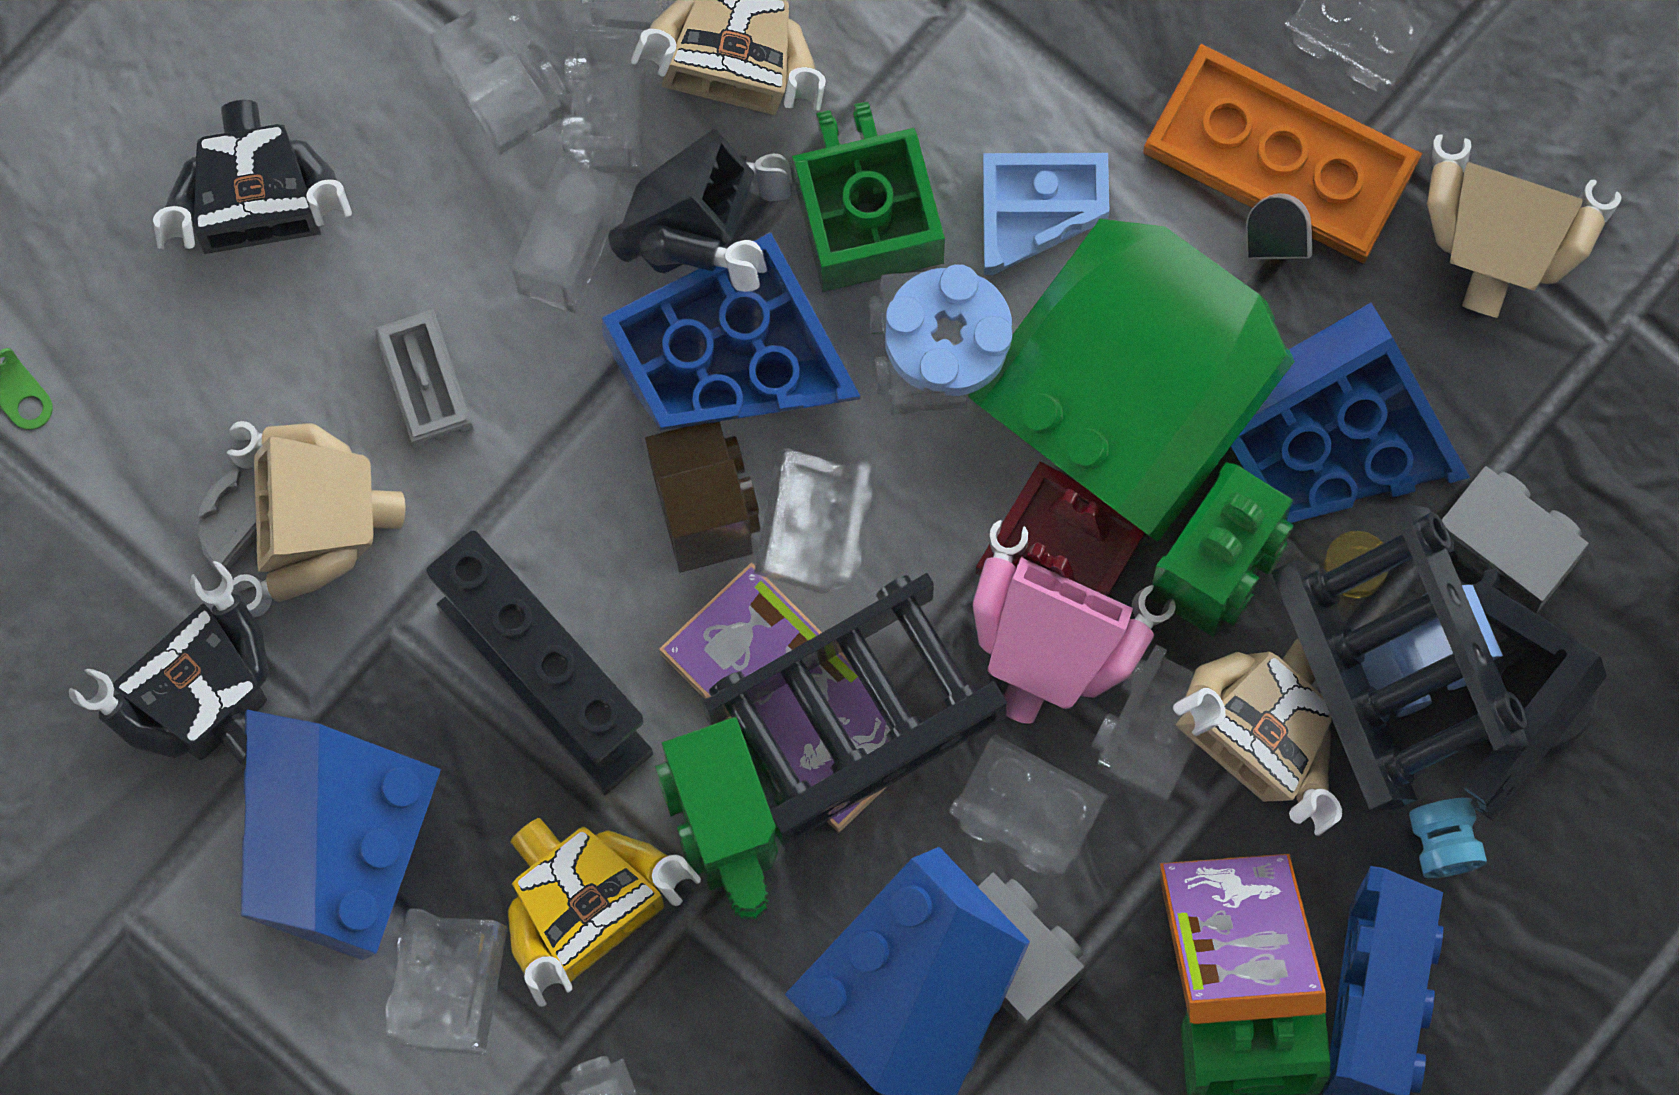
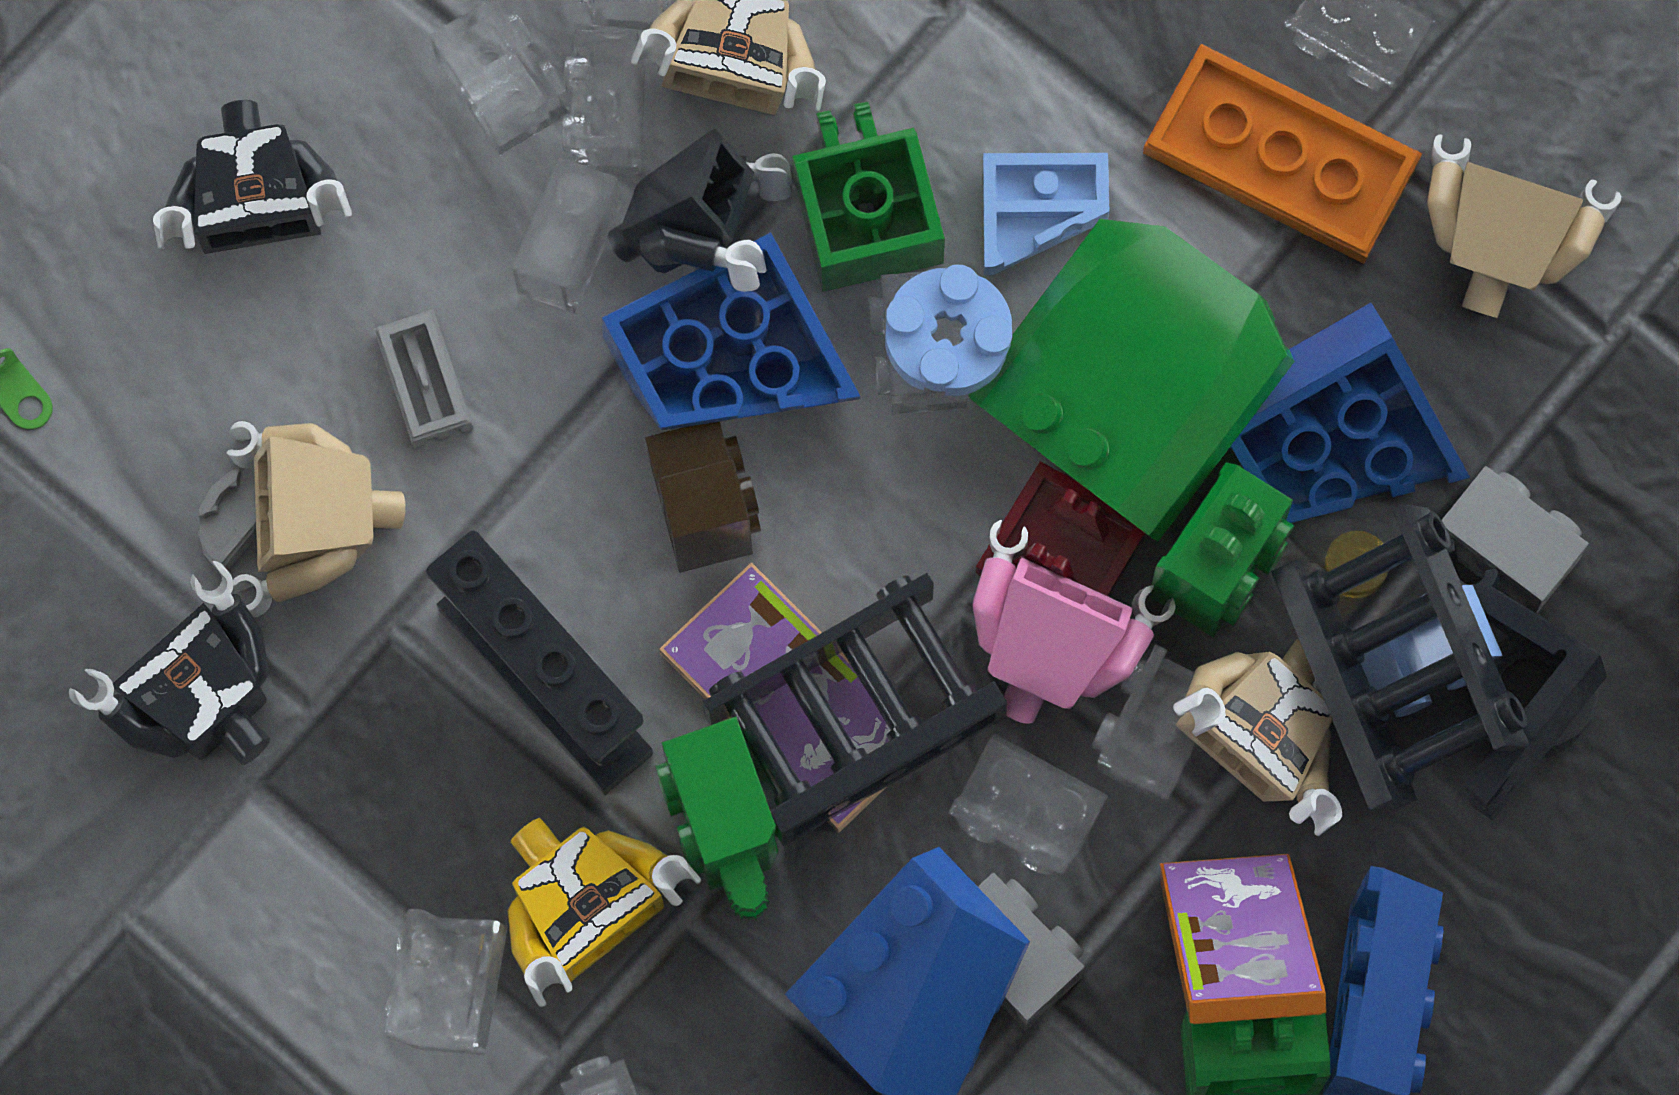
blue wedge [241,710,441,960] -> none
clear bracket [754,448,872,594] -> none
black tile [1246,193,1312,259] -> none
medium azure wheel [1409,798,1487,878] -> none

